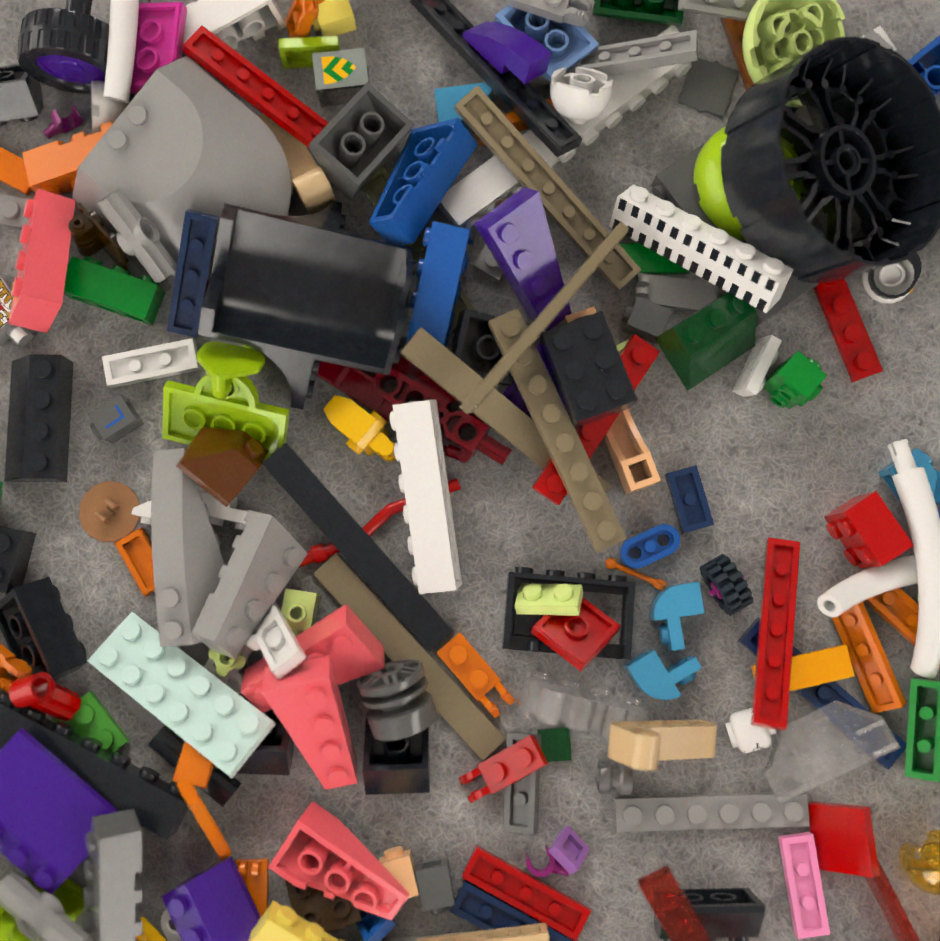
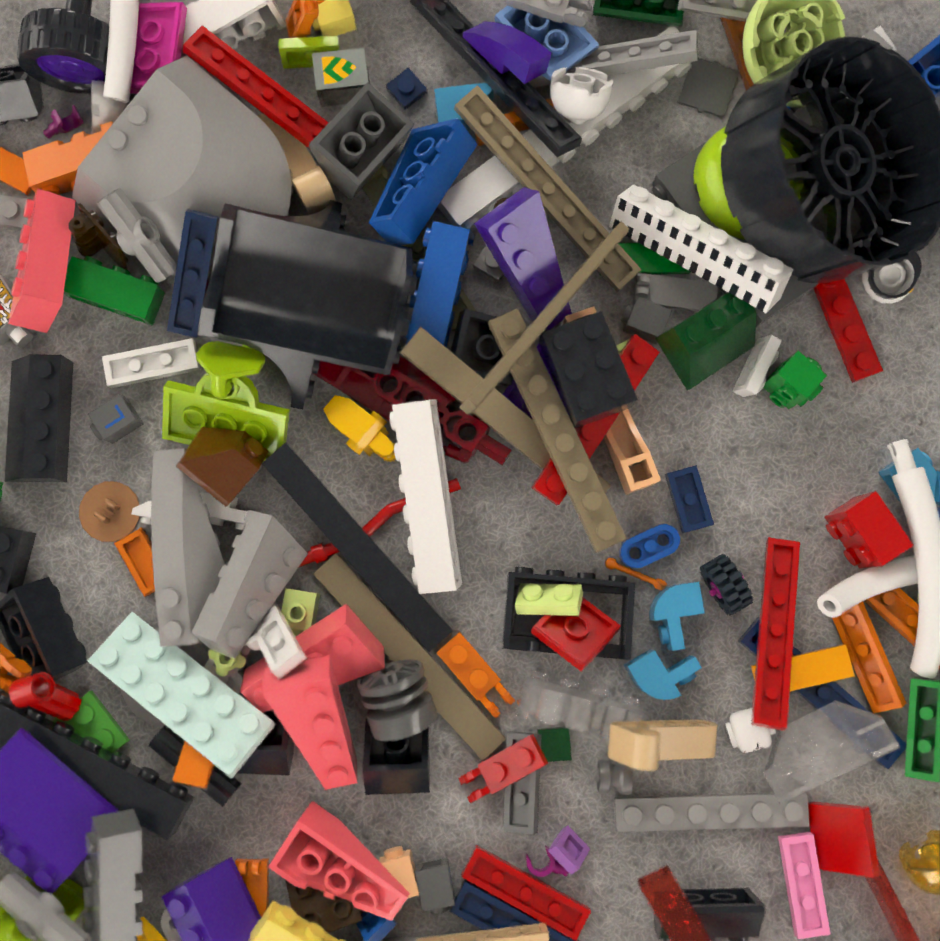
orange tile [176,778,232,861] -> none
none -> dark blue plate [386,67,427,110]

